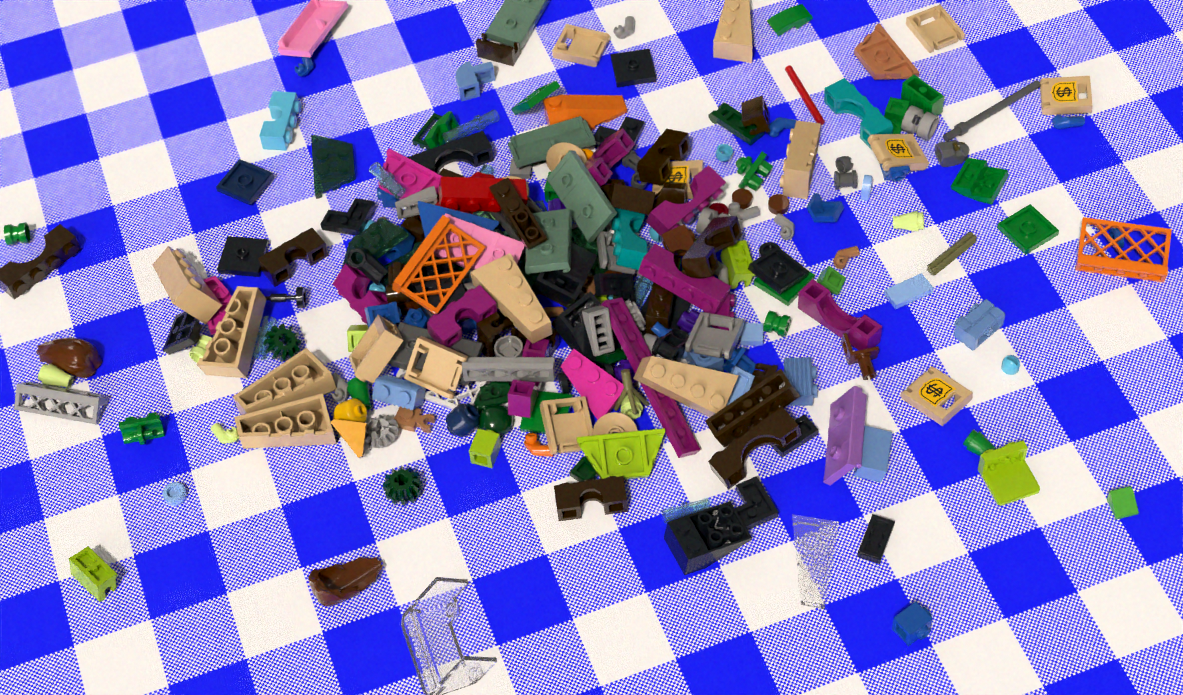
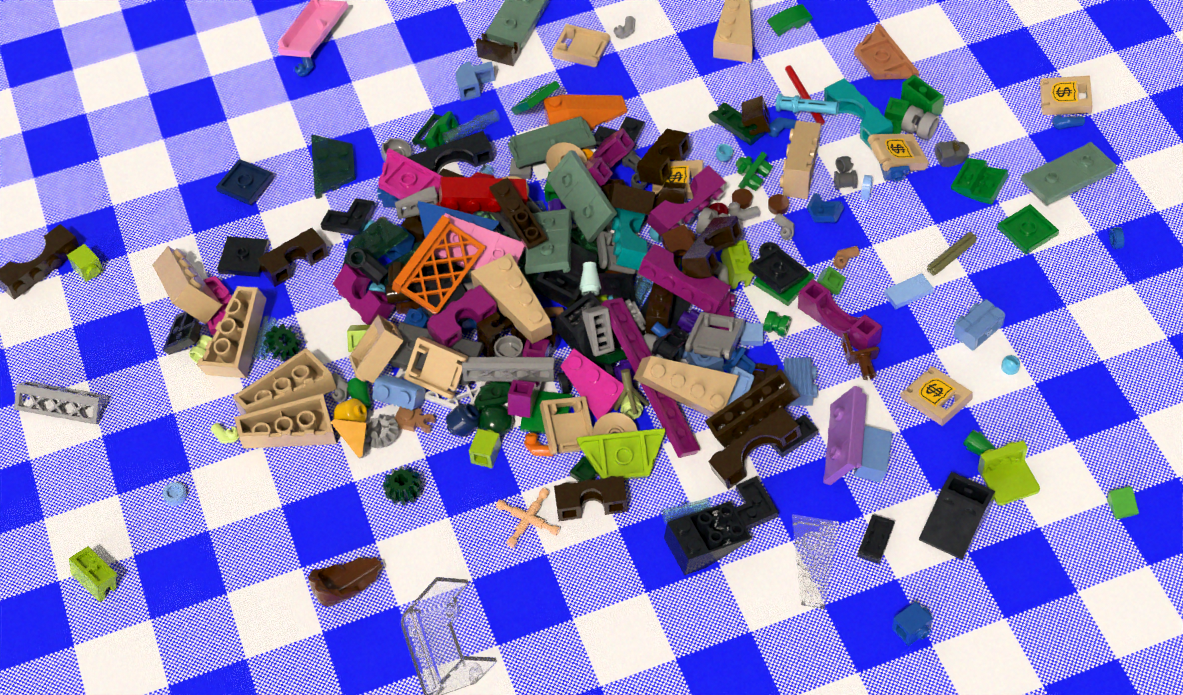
green wheel [4,222,30,245] -> none
reddish brown hair [36,337,102,378] -> none
yellowish green cone [38,364,74,388] -> none
green hips [119,412,165,445] -> none
black wheel [258,287,306,308] -> none
medium azure arch [259,91,301,151] -> none
blue bracket [364,301,401,328] -> none
clear light blue pin [369,162,406,199] -> none
black plate [610,49,656,87] -> none
yellowish green cone [893,210,924,232] -> none
tan container [906,4,965,53] -> none
dark grey bar [943,80,1041,142] -> none
orange fence [1075,217,1172,283] -> none
none -> lime brick [67,244,104,282]
none -> light grey hair [381,138,412,162]
none -> light nougat piece [496,488,560,548]
none -> light aqua cone [579,262,601,296]
none -> medium azure pin [776,93,839,115]
none -> black slope [919,472,995,560]
none -> sand green container [1021,142,1117,205]

